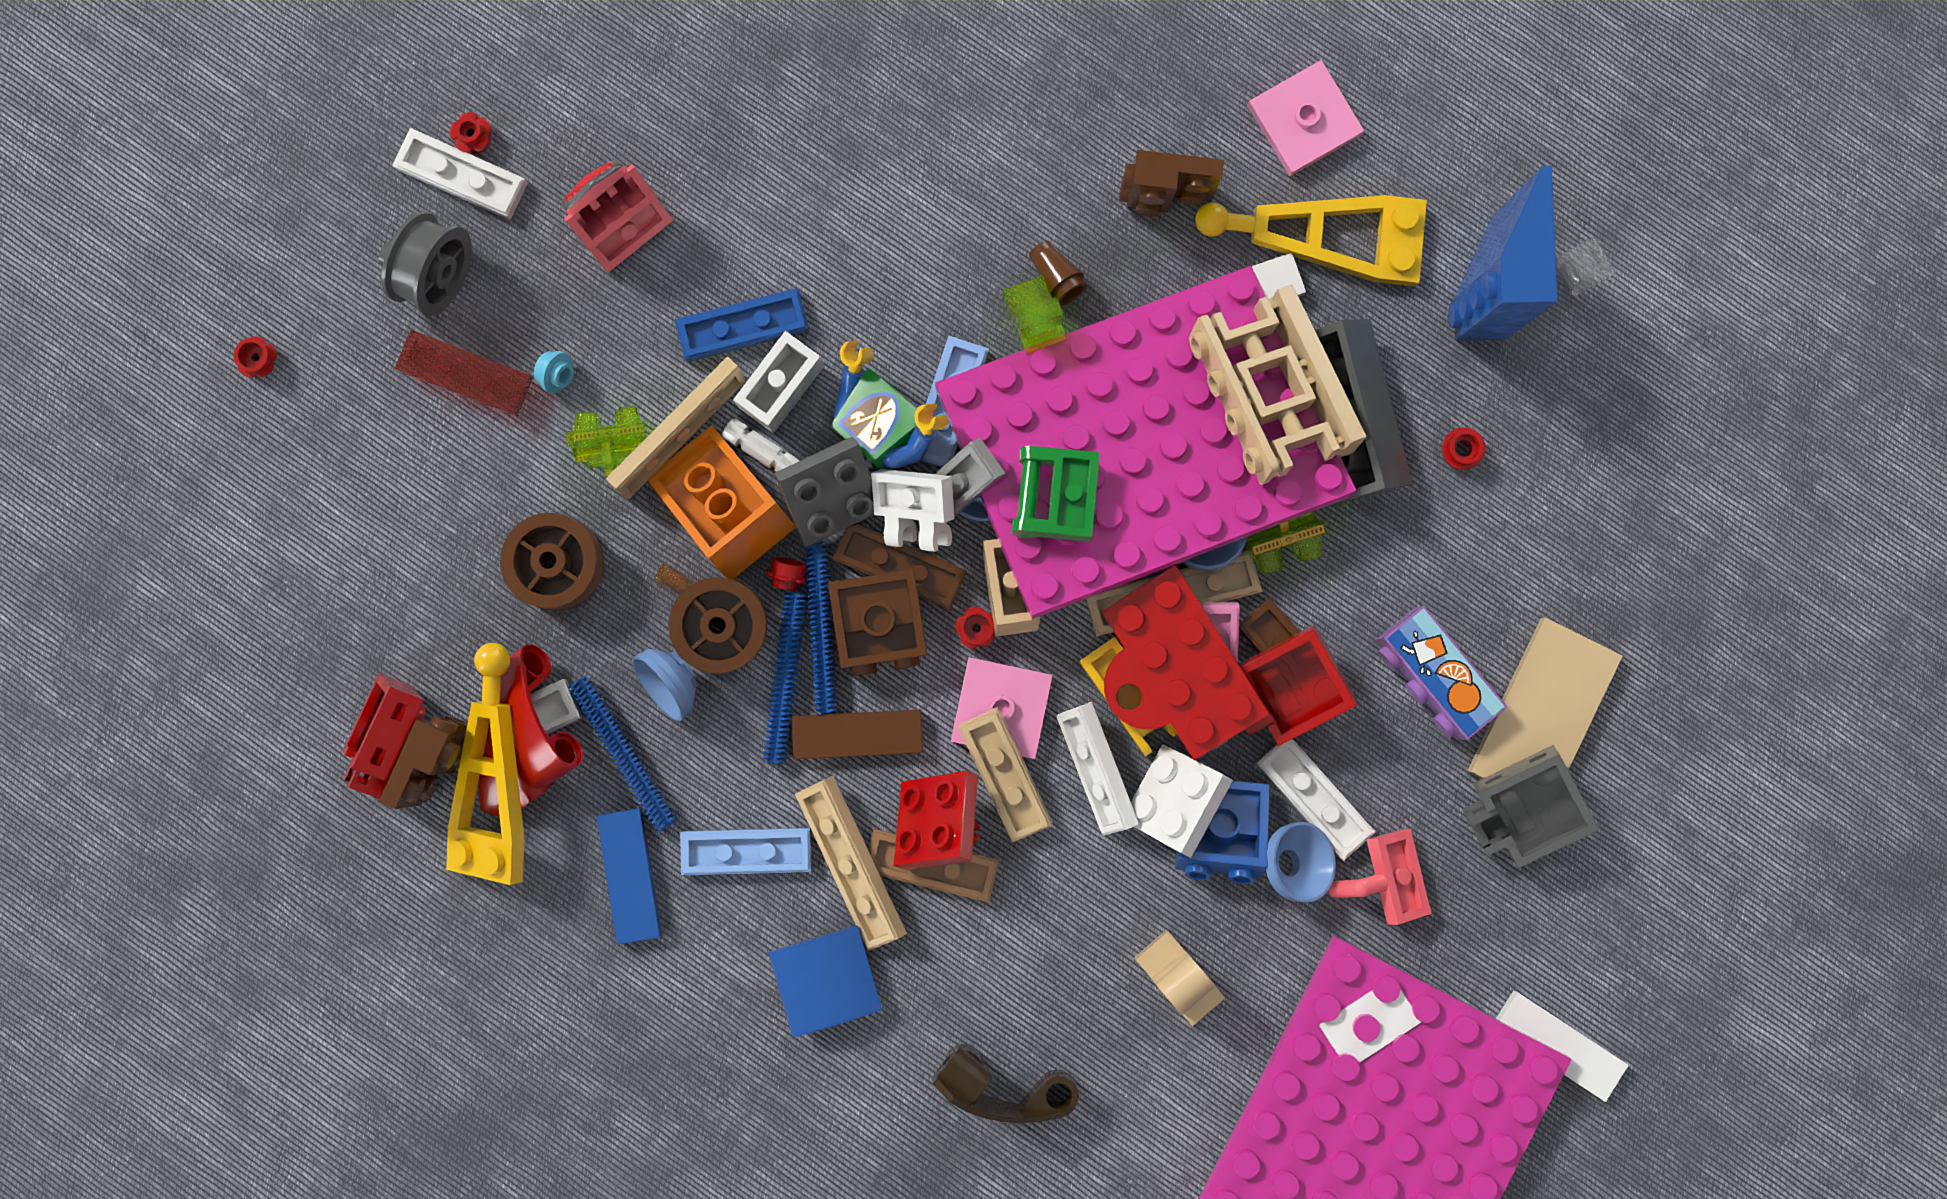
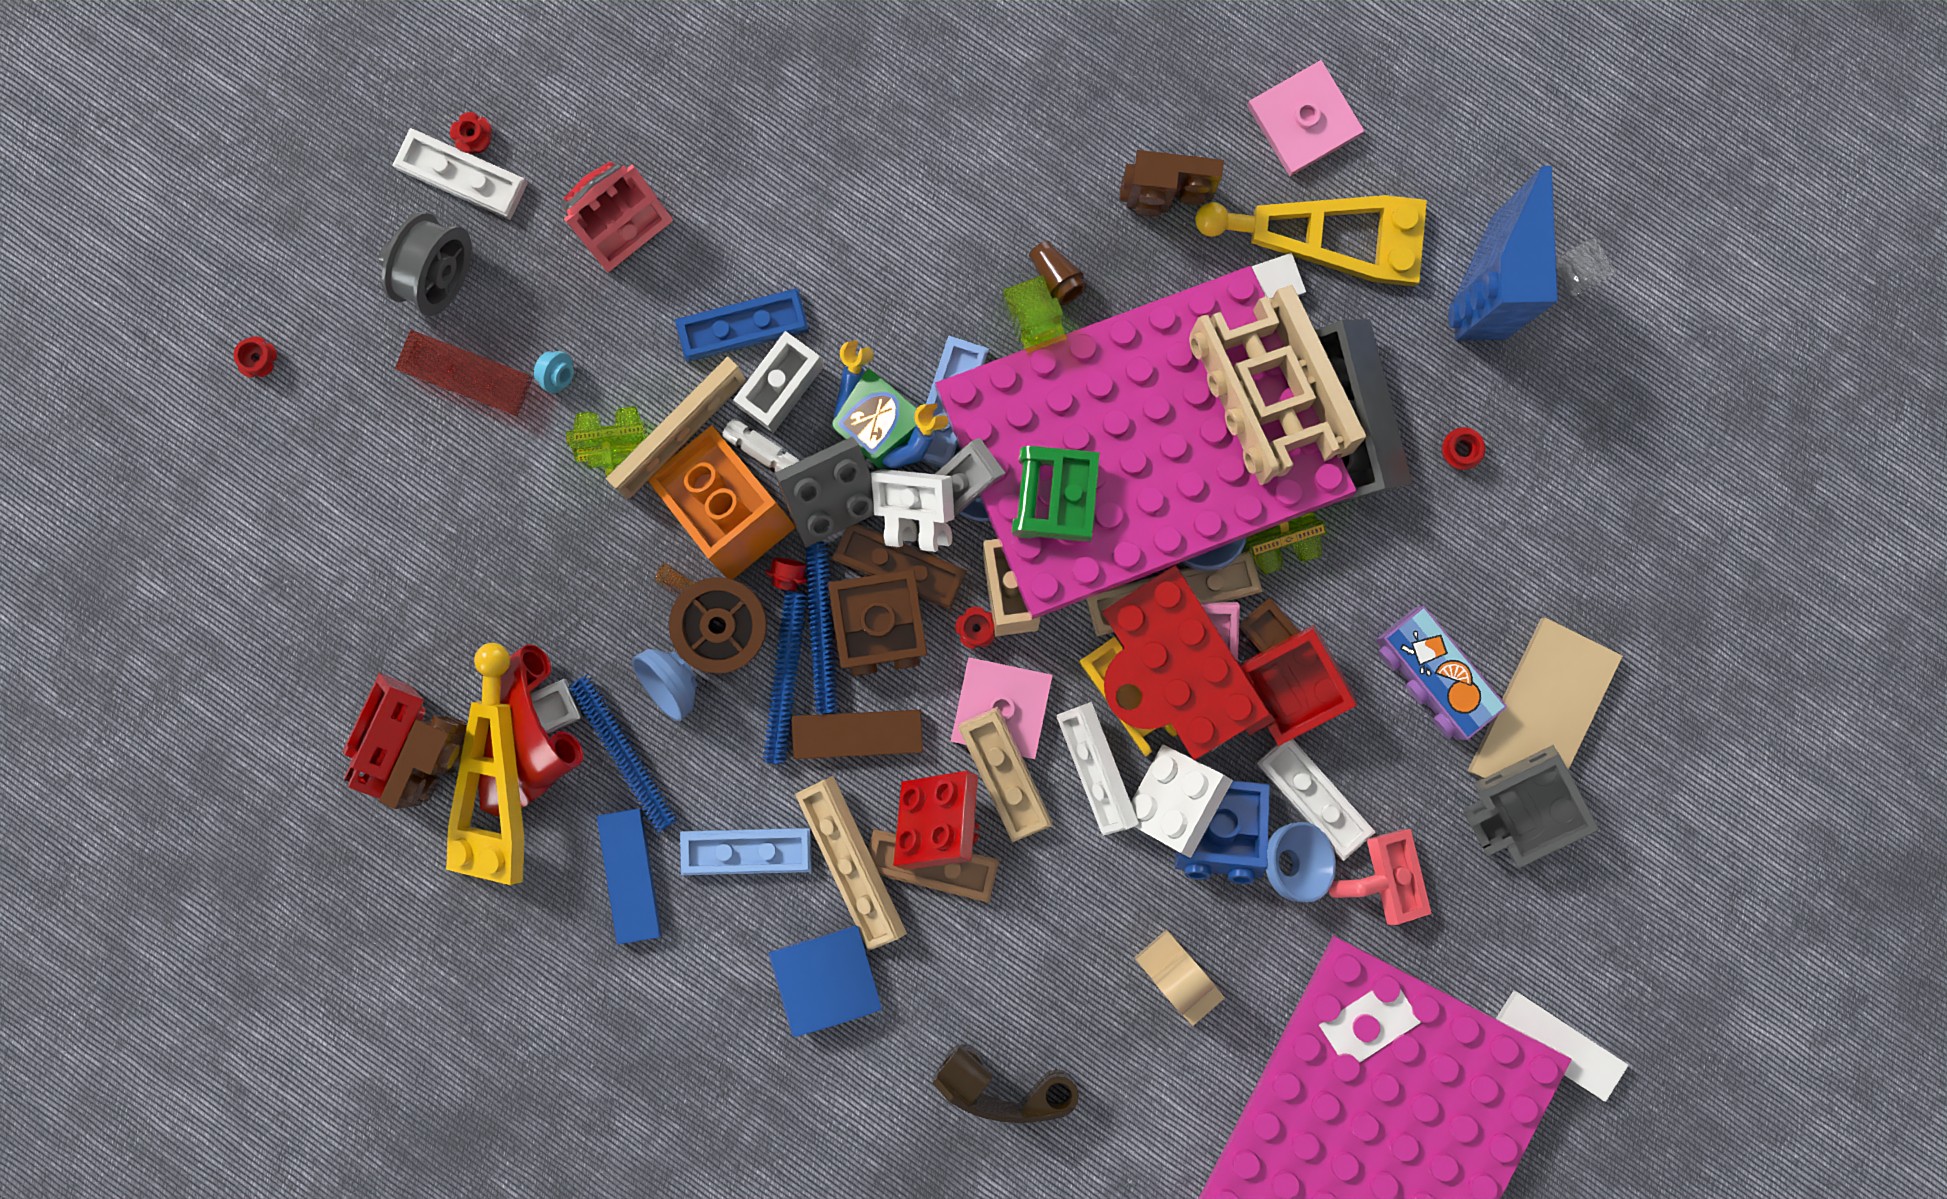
reddish brown wheel [500,513,604,611] -> none

